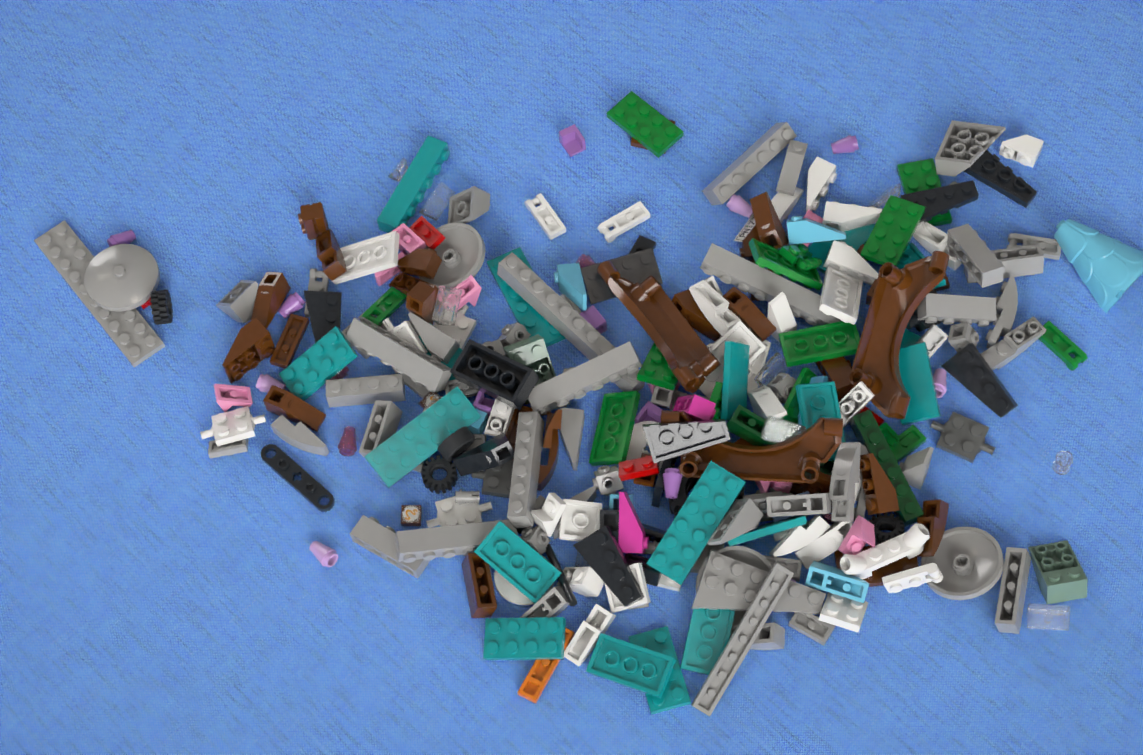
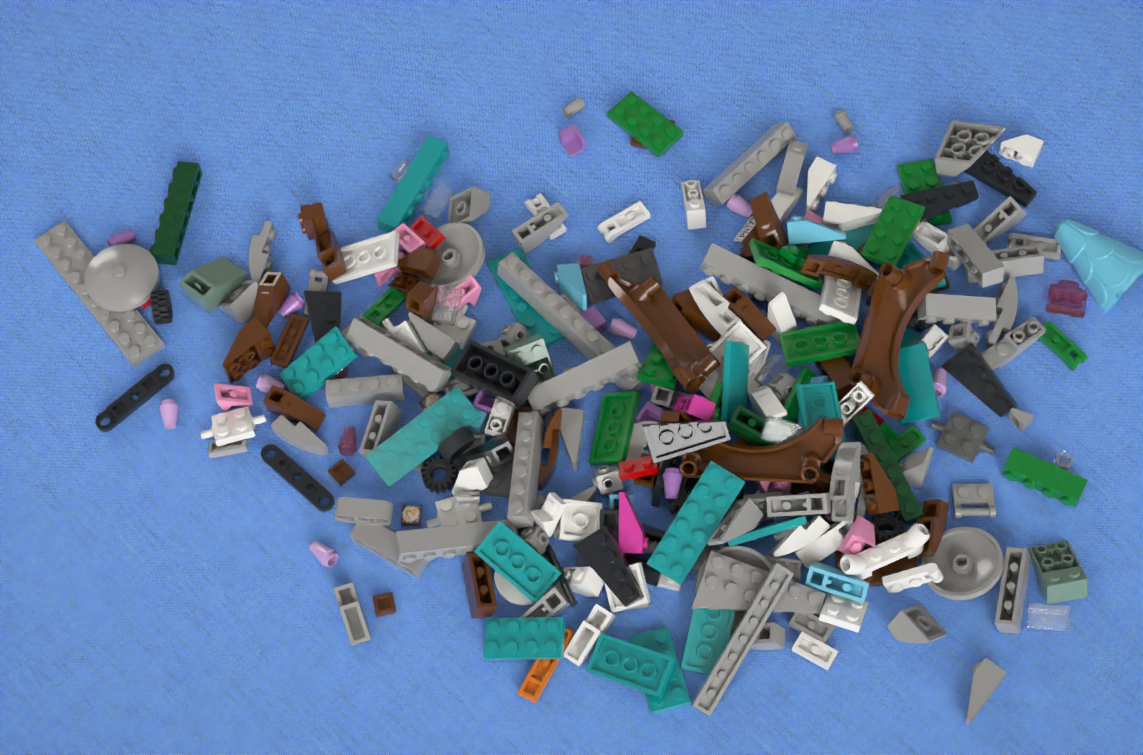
none -> black piece [95,363,175,432]
none -> dark green brick [150,161,202,265]
none -> lavender cone [159,399,178,429]
none -> sand green slope [179,256,249,312]
none -> light grey slope [249,220,277,285]
none -> reddish brown tile [328,459,355,486]
none -> light grey slope [333,582,371,646]
none -> light grey beam [334,497,394,526]
none -> reddish brown tile [373,592,397,617]
none -> white slope [452,457,493,495]
none -> light grey slope [512,202,568,254]
none -> light grey pin [562,97,585,119]
none -> lavender cone [608,318,638,339]
none -> white slope [681,180,706,230]
none -> white plate [792,631,838,671]
none -> reddish brown slope [800,255,878,291]
none -> light grey pin [834,110,854,134]
none -> light grey slope [887,604,948,644]
none -> light grey plate [952,484,996,518]
none -> light grey slope [965,658,1007,726]
none -> light grey slope [973,196,1028,244]
none -> green brick [1001,447,1088,508]
none -> light grey slope [1008,408,1034,431]
none -> clear pink slope [1045,280,1088,318]

